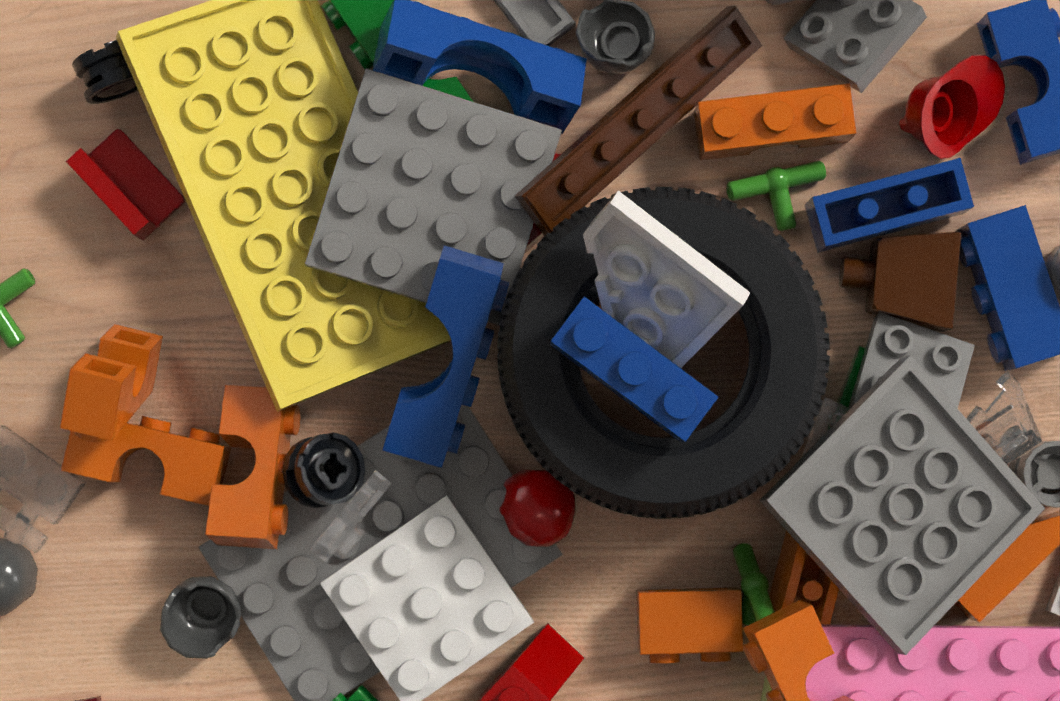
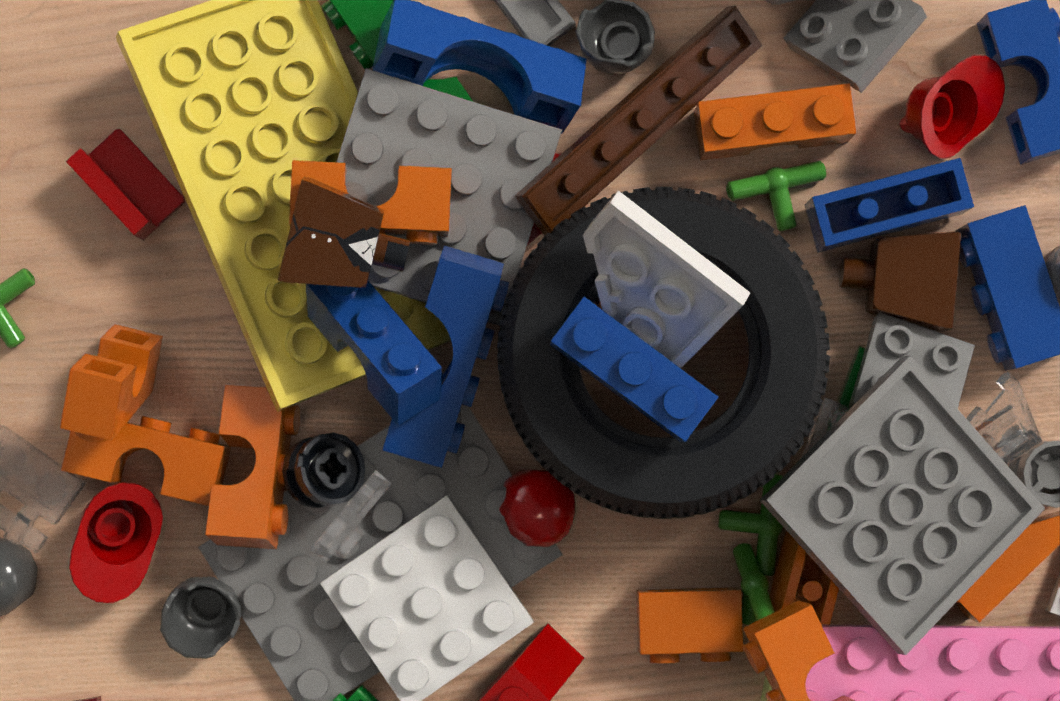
black wheel [72,40,138,104] -> none
none -> red piece [69,482,163,603]
none -> reddish brown torso [278,176,410,288]
none -> orange arch [289,160,452,245]
none -> blue arch [306,281,442,426]
none -> bright green piece [718,474,783,576]

